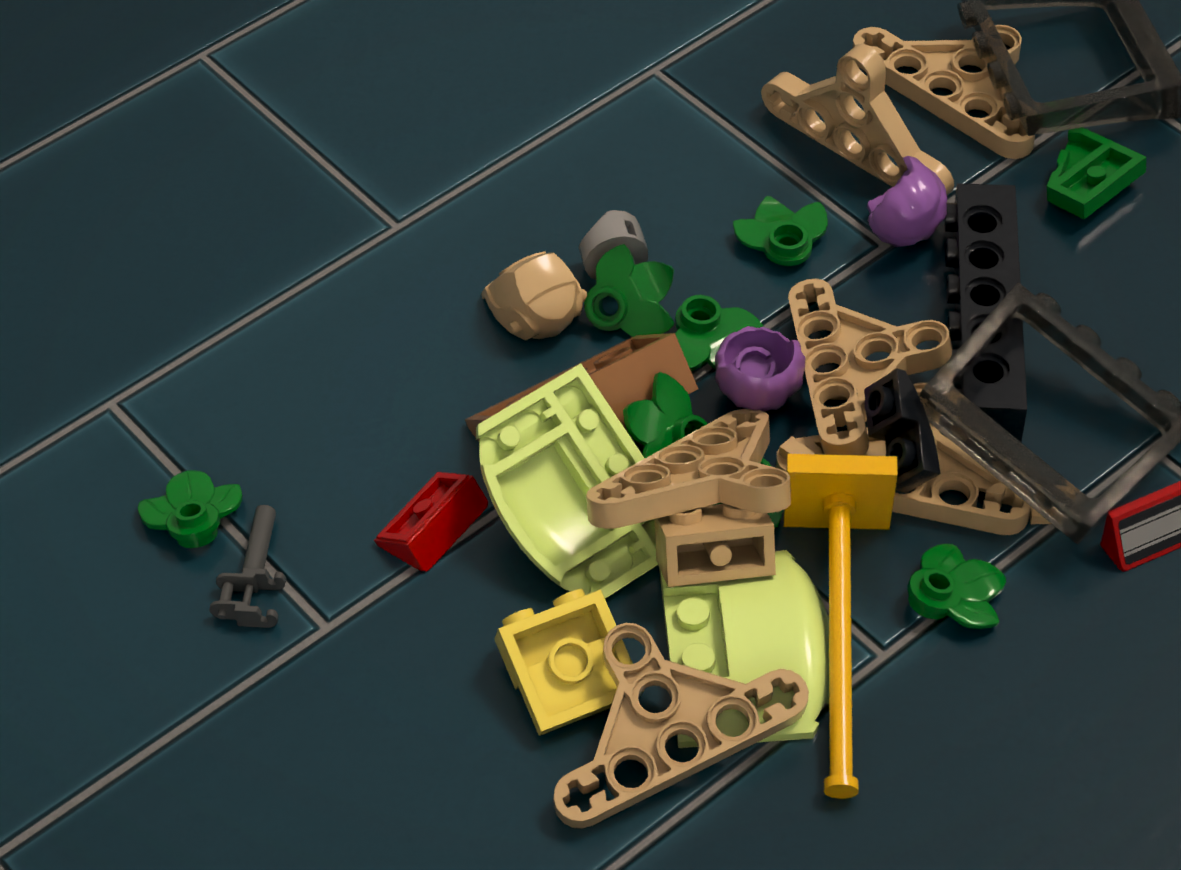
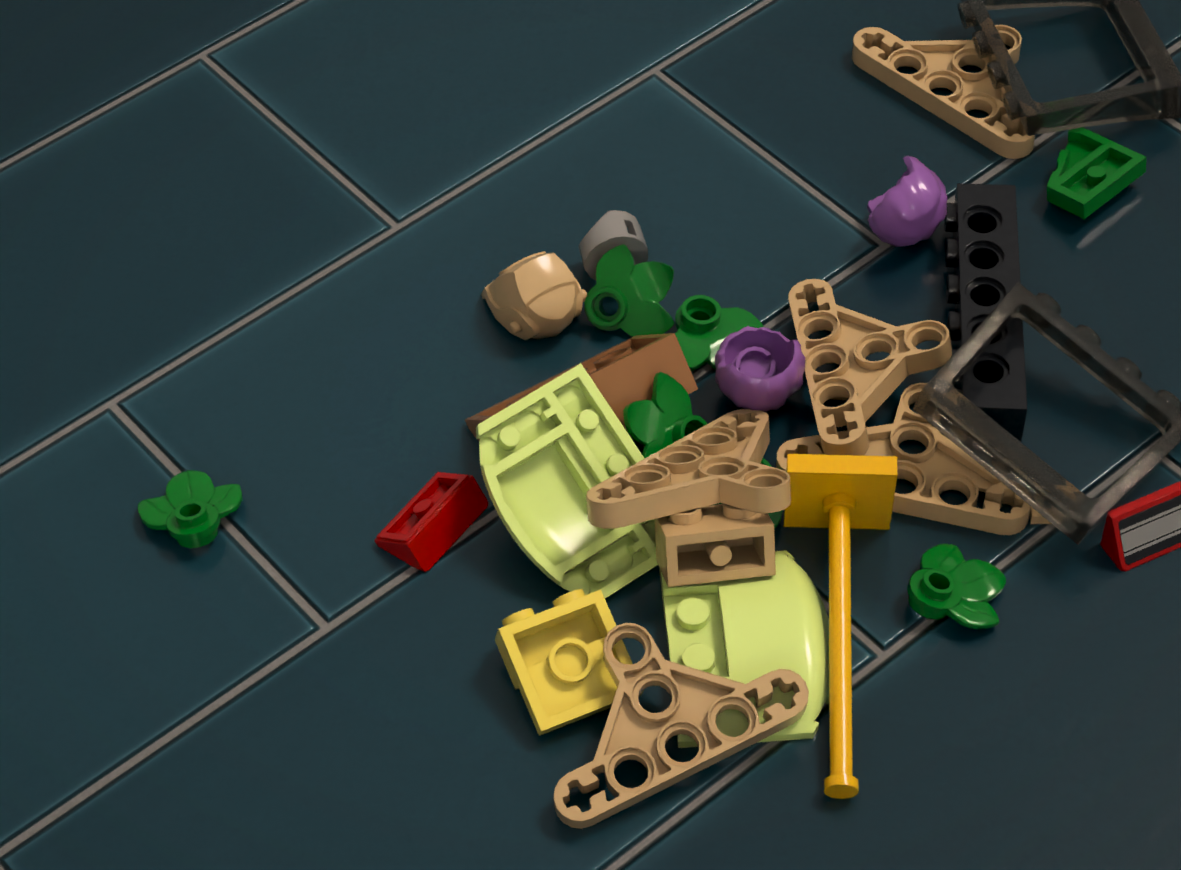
dark grey piece [209,505,286,628] -> none
green plate [733,196,828,266] -> none
tan beam [761,44,954,196] -> none
tan piece [779,436,816,460] -> none
black slope [864,368,941,493] -> none

